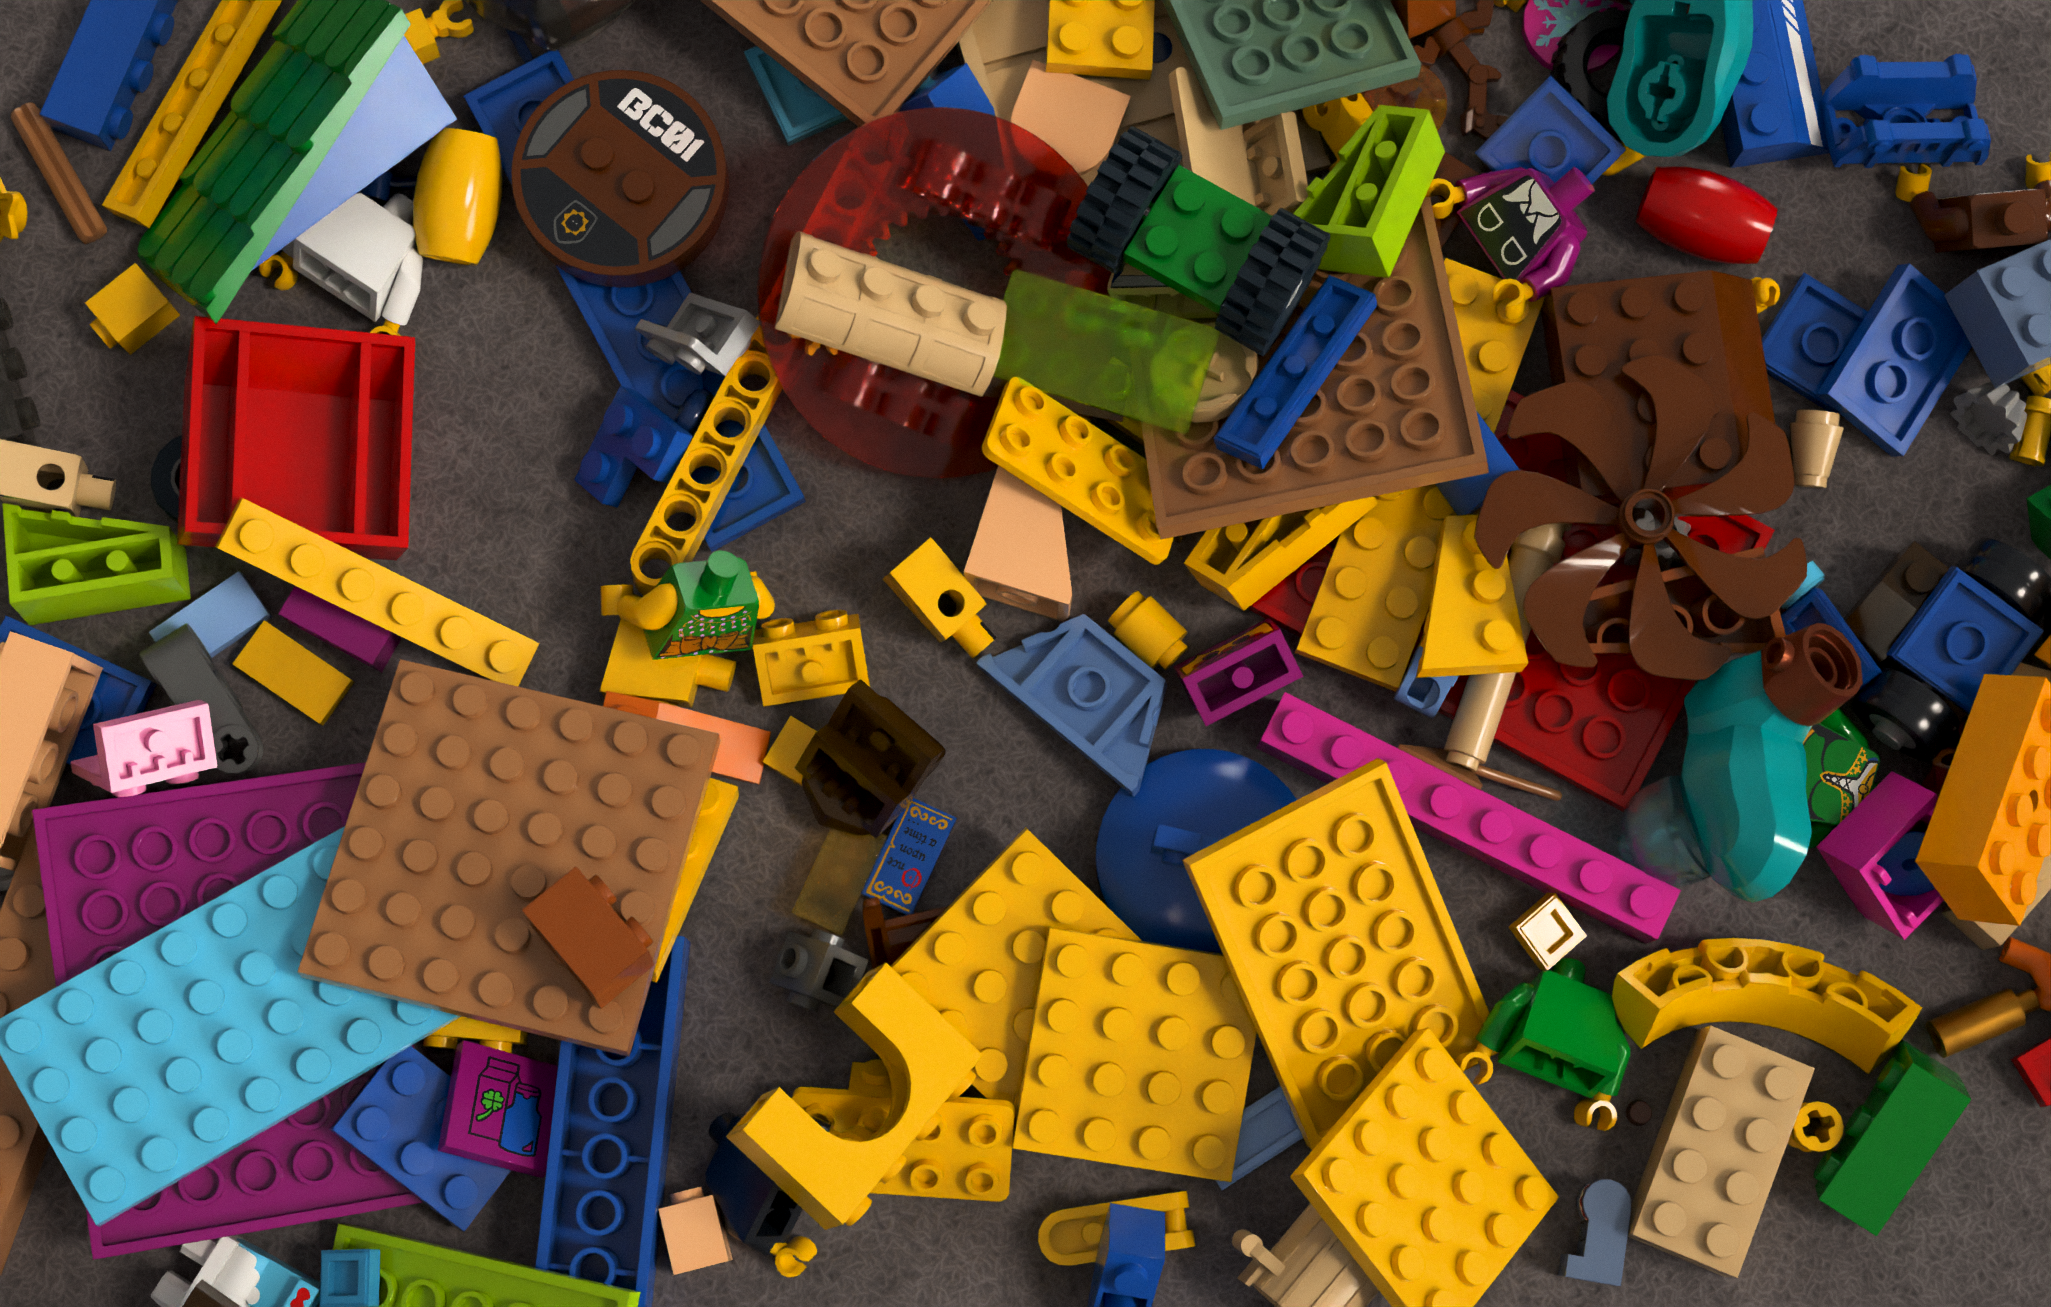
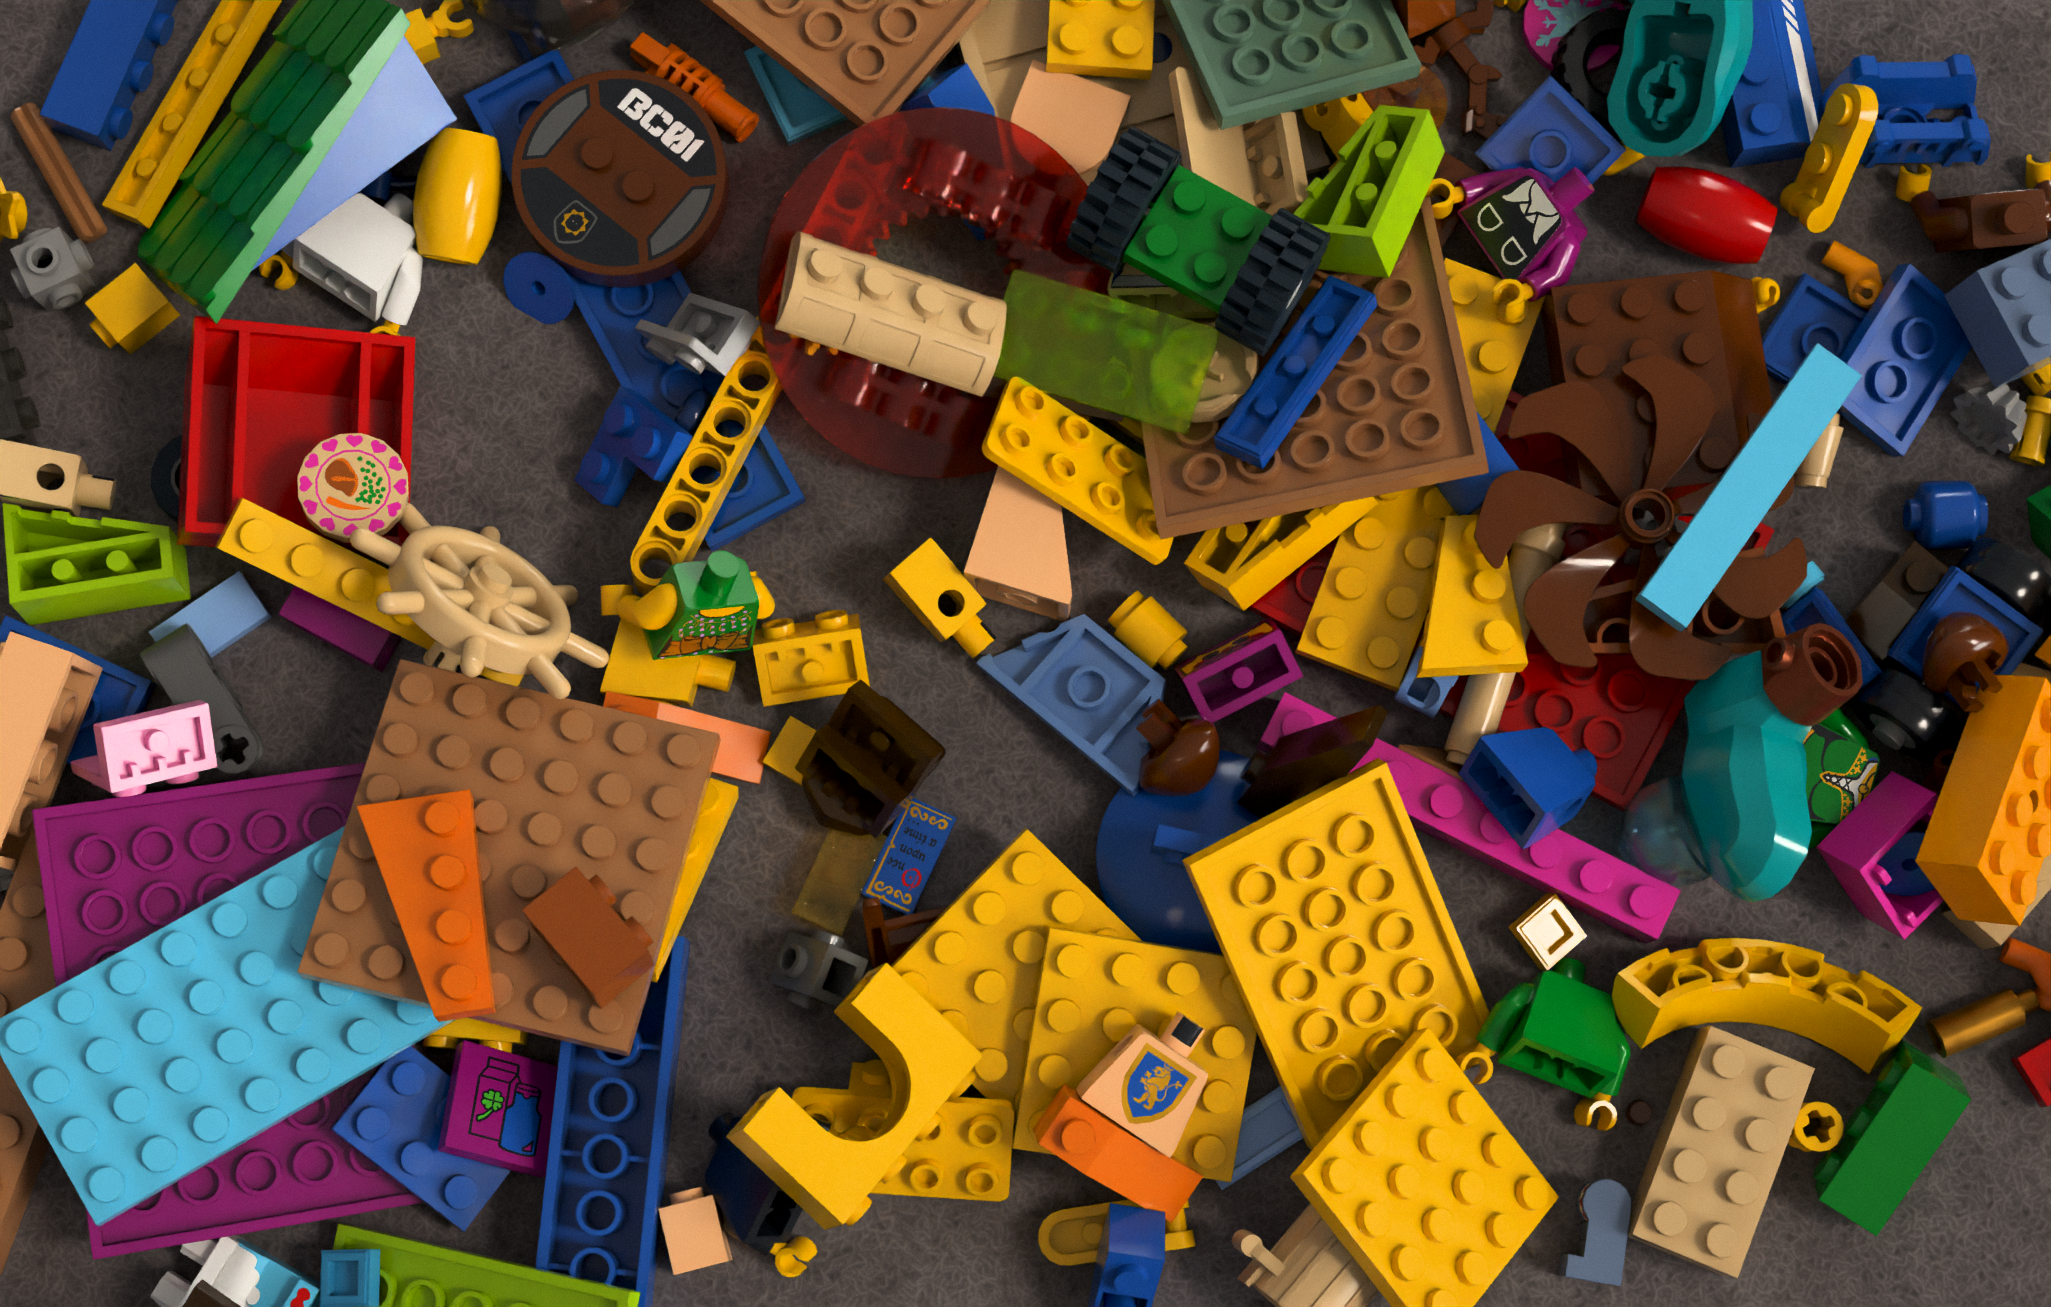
yellow tile [232,620,355,726] -> none
none -> light grey brick [10,227,96,312]
none -> tan tile [297,433,409,543]
none -> tan piece [350,503,609,700]
none -> orange wing [357,789,496,1022]
none -> blue piece [503,251,575,324]
none -> orange hinge [630,32,759,143]
none -> orange slope [1033,1083,1203,1223]
none -> torso [1075,1011,1208,1158]
none -> reddish brown piece [1136,699,1219,797]
none -> dark brown slope [1237,705,1388,819]
none -> blue torso [1458,727,1597,849]
none -> medium azure tile [1635,343,1862,632]
none -> yellow plate [1780,83,1878,233]
none -> light orange arm [1820,240,1883,310]
none -> blue head [1903,481,1988,549]
none -> reddish brown piece [1922,611,2009,713]

